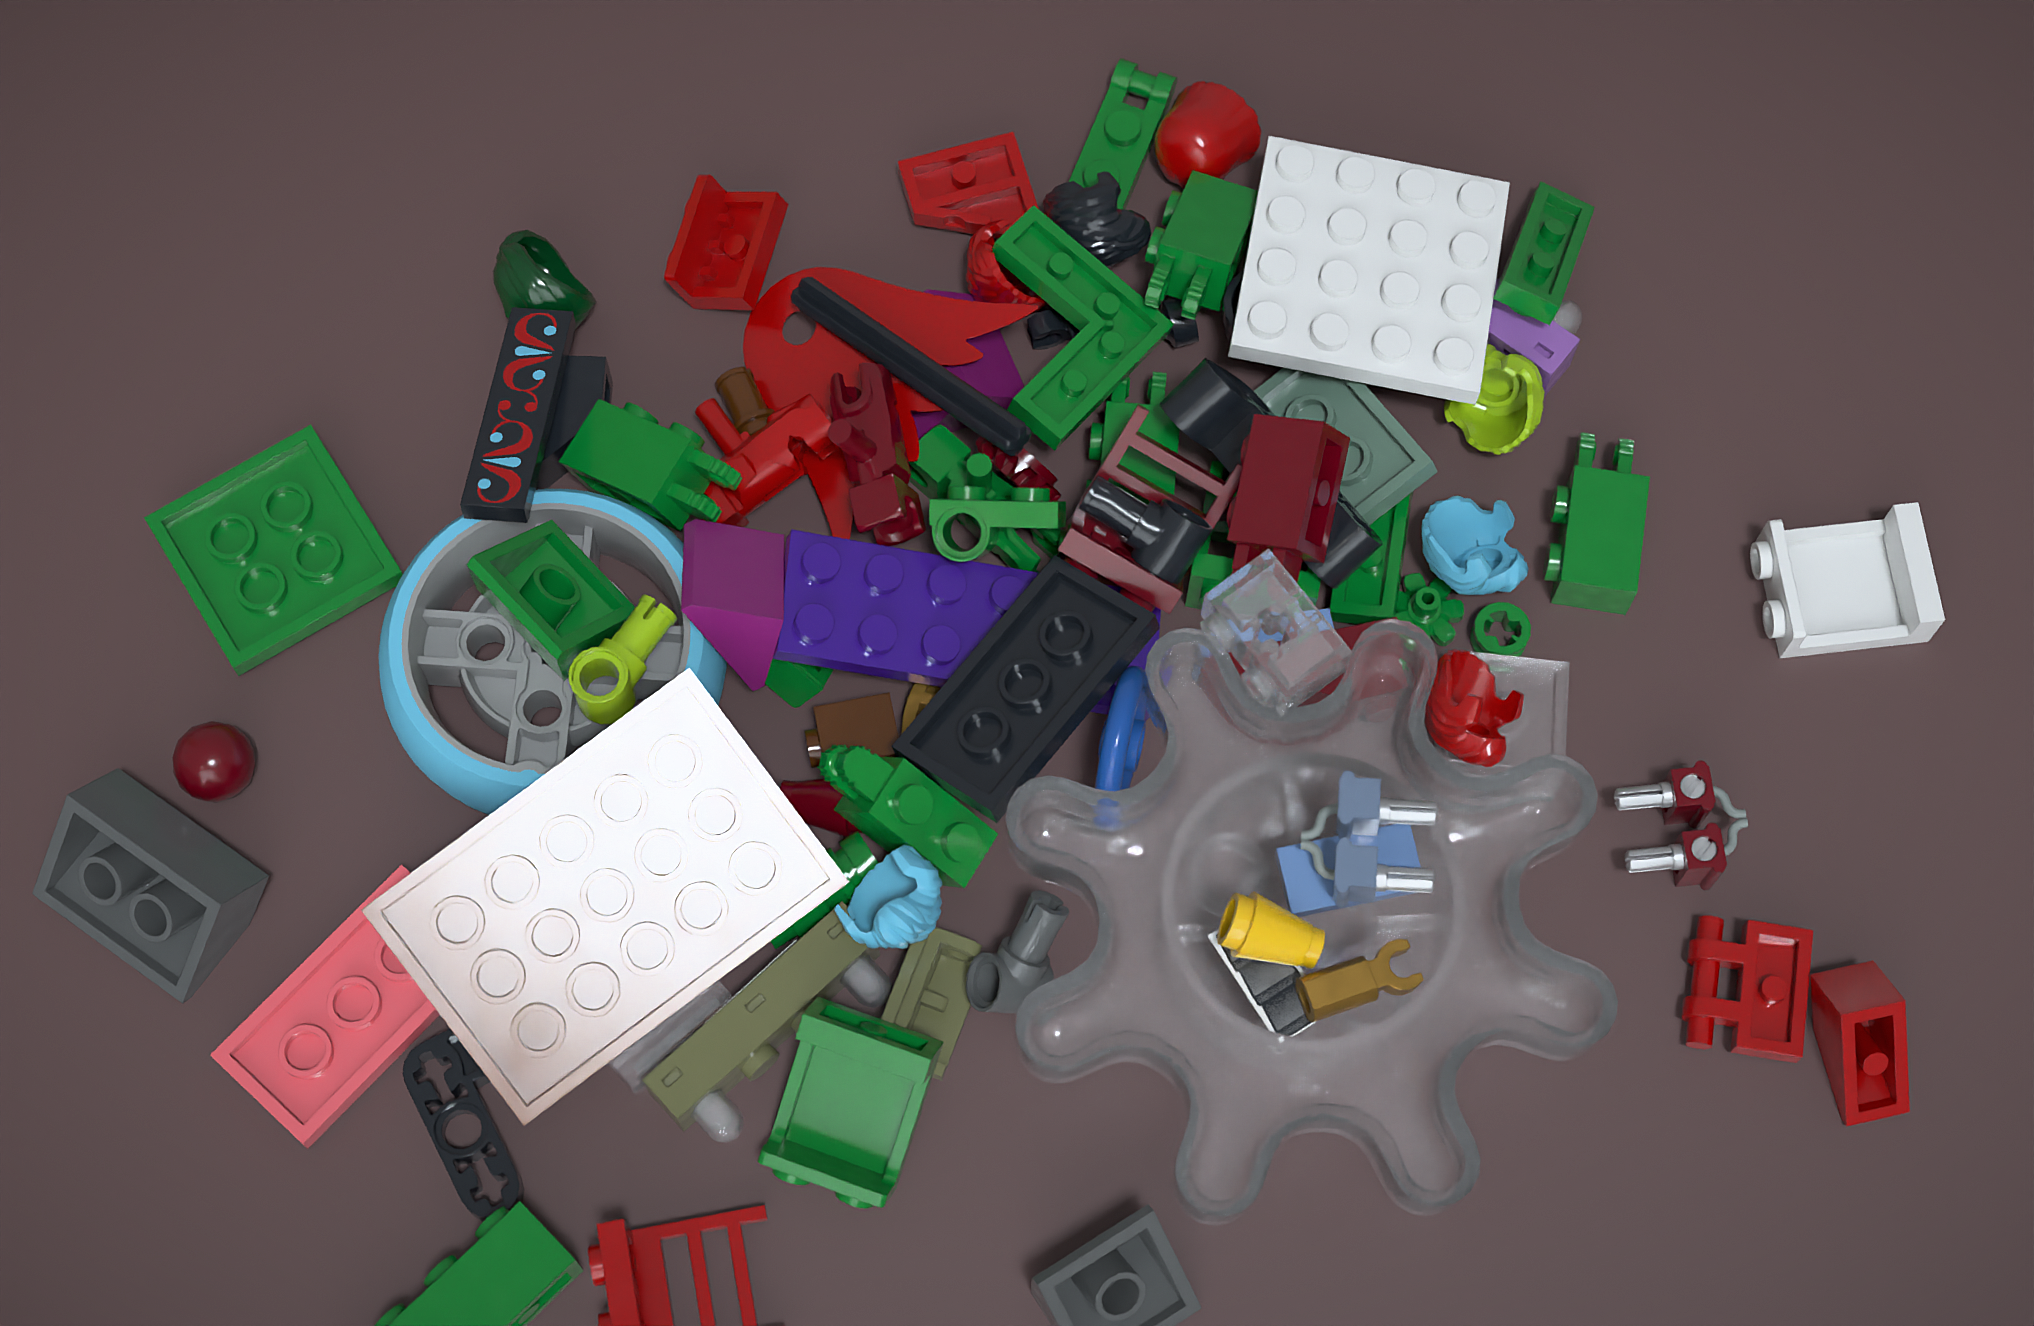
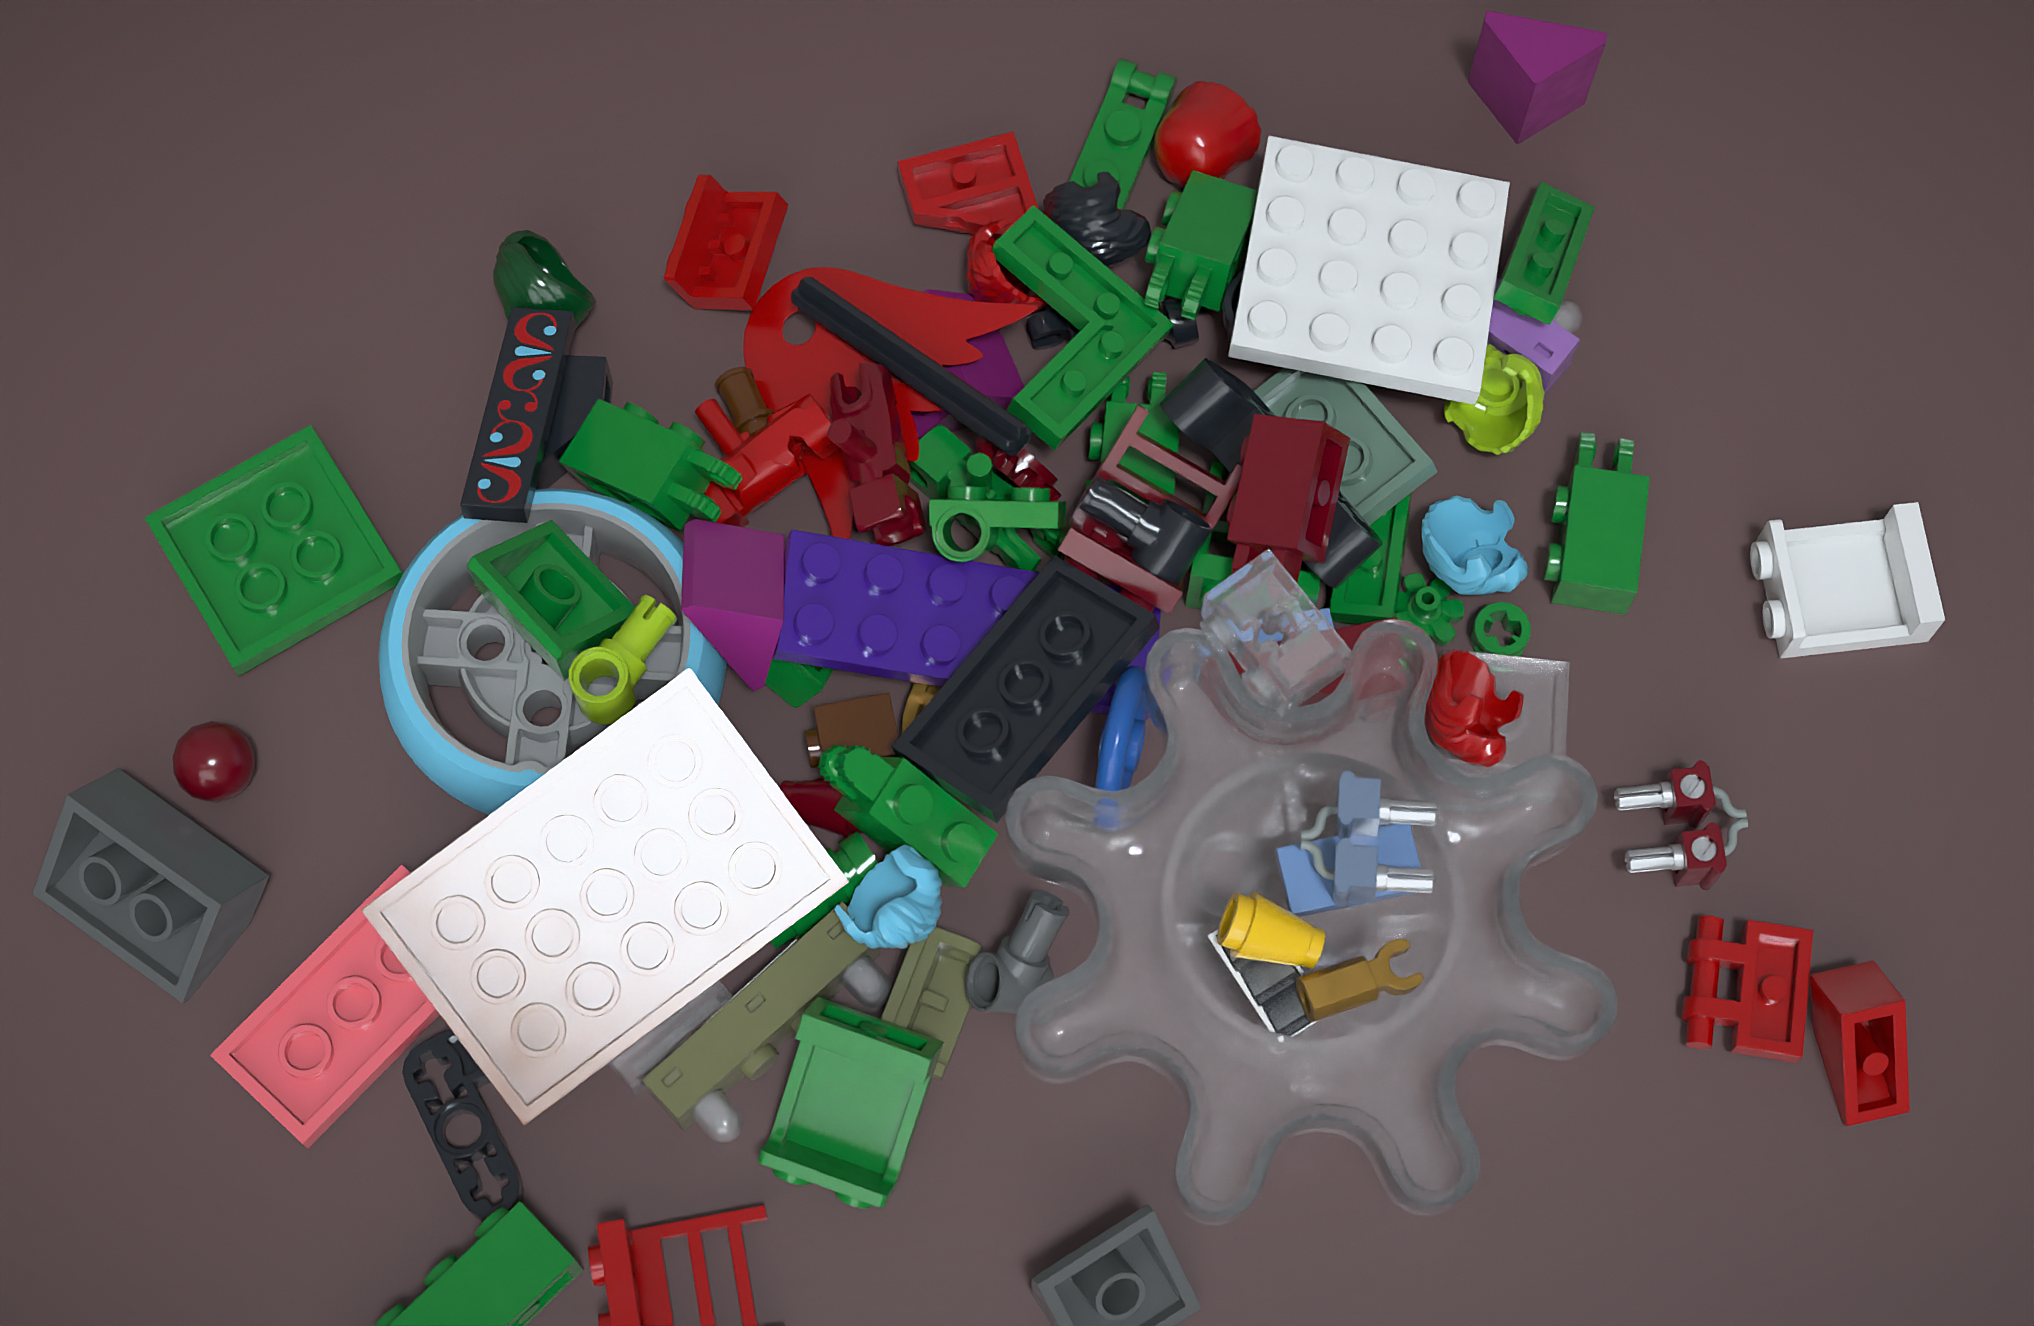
none -> magenta slope [1468,10,1607,144]

